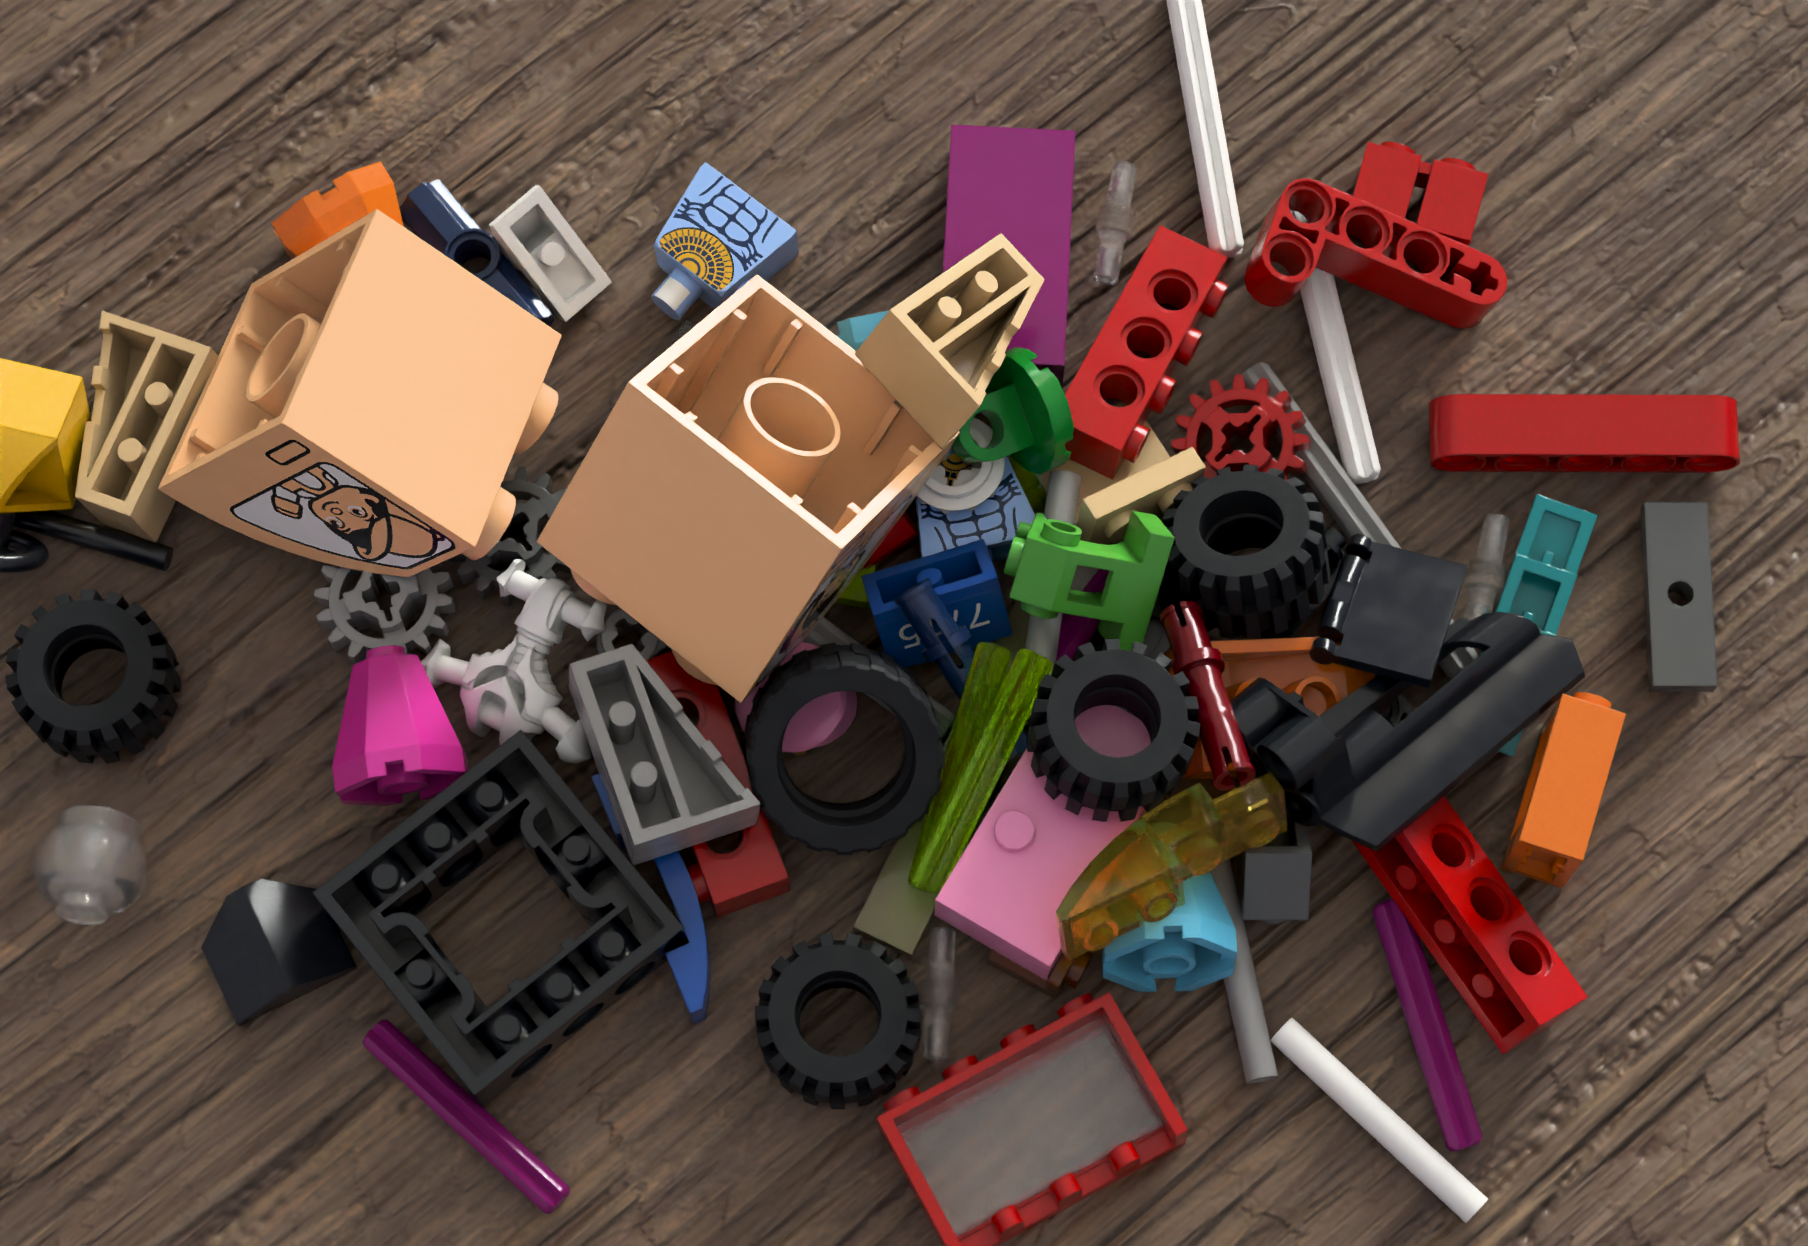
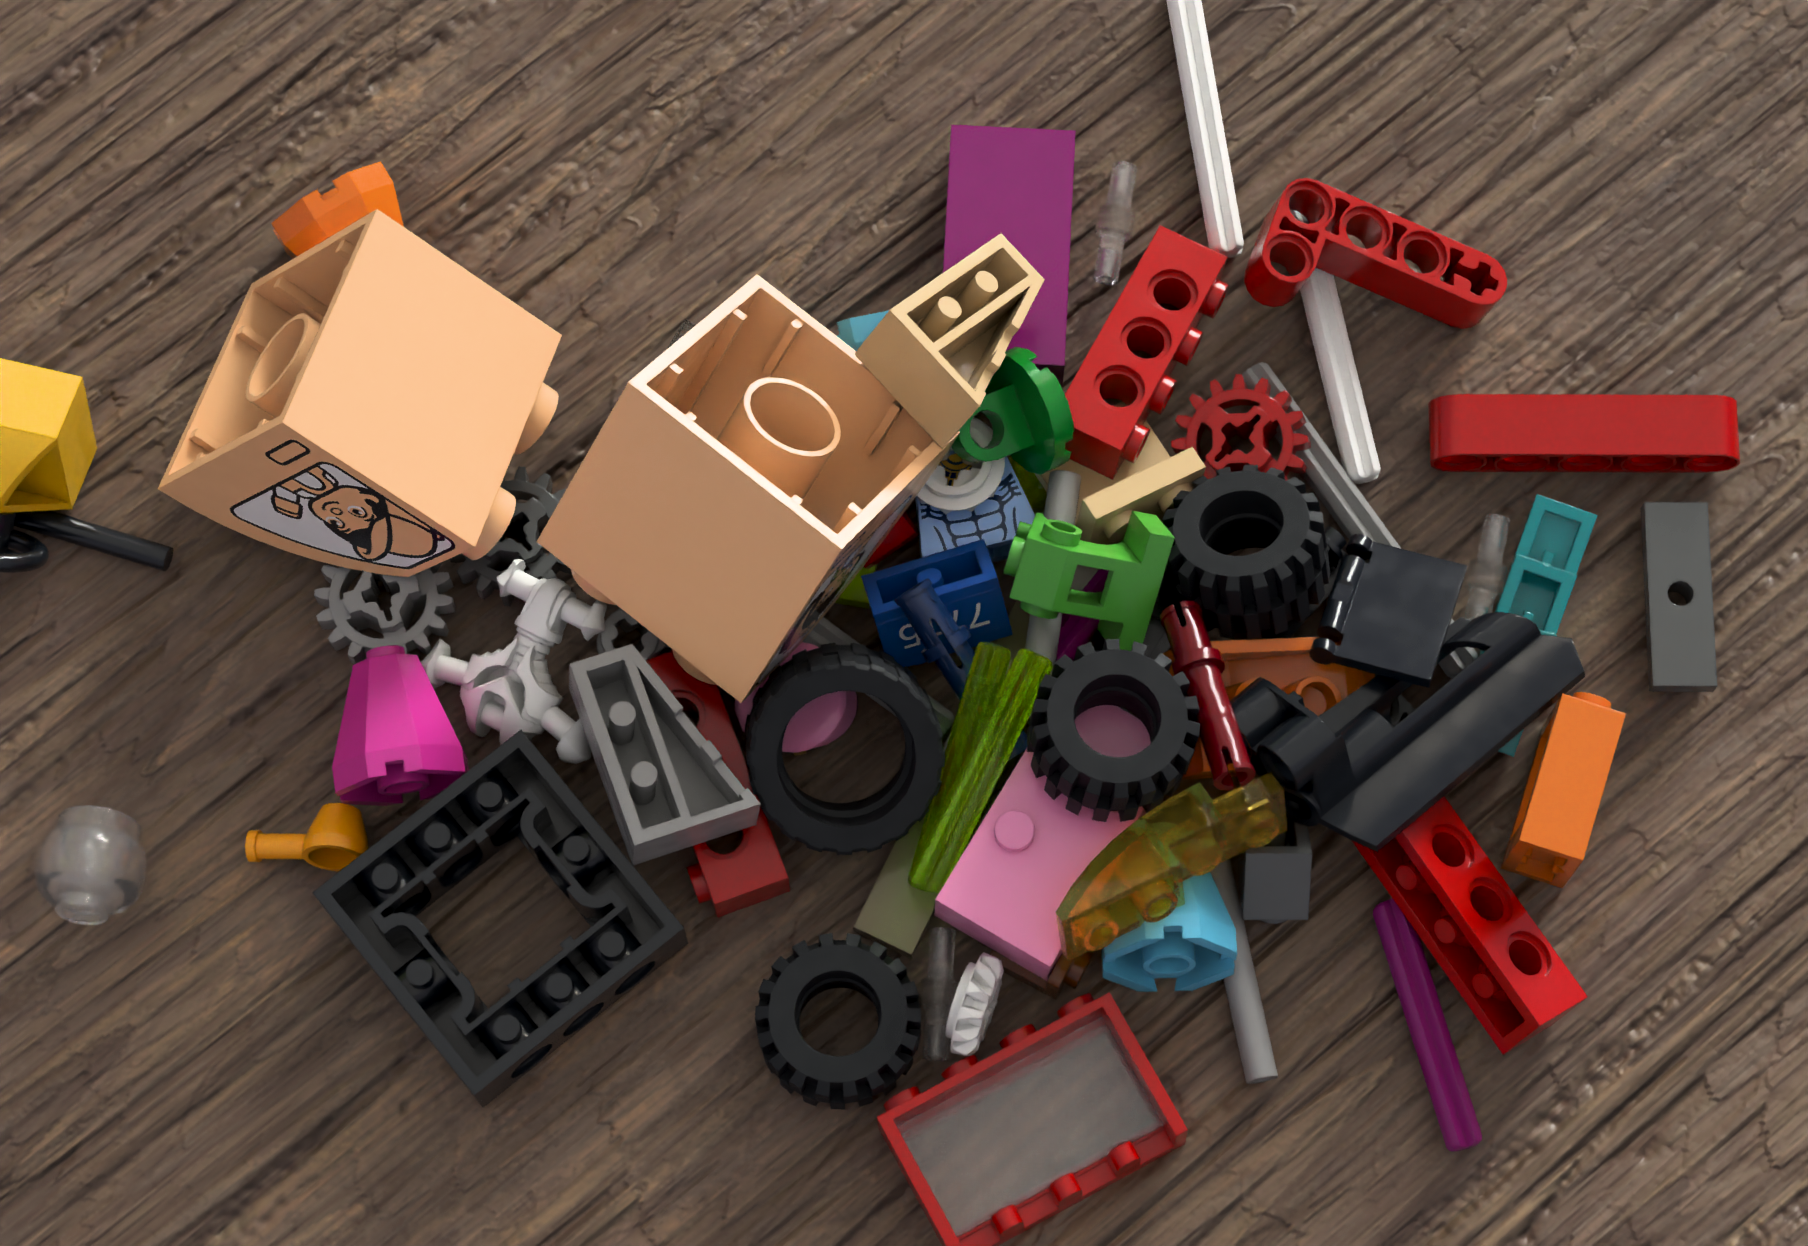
black tyre [5,589,181,764] -> none
tan wedge [75,311,219,543] -> none
black slope [201,879,358,1027] -> none
magenta axle [362,1019,570,1214] -> none
dark blue piece [399,179,554,326] -> none
white slope [489,185,612,322] -> none
blue slope [591,773,711,1024] -> none
light blue torso [651,162,799,321] -> none
white piece [1270,1018,1488,1223] -> none
red piece [1353,142,1489,246] -> none
none -> light orange bar [245,803,368,871]
none -> white gear [945,952,1004,1057]

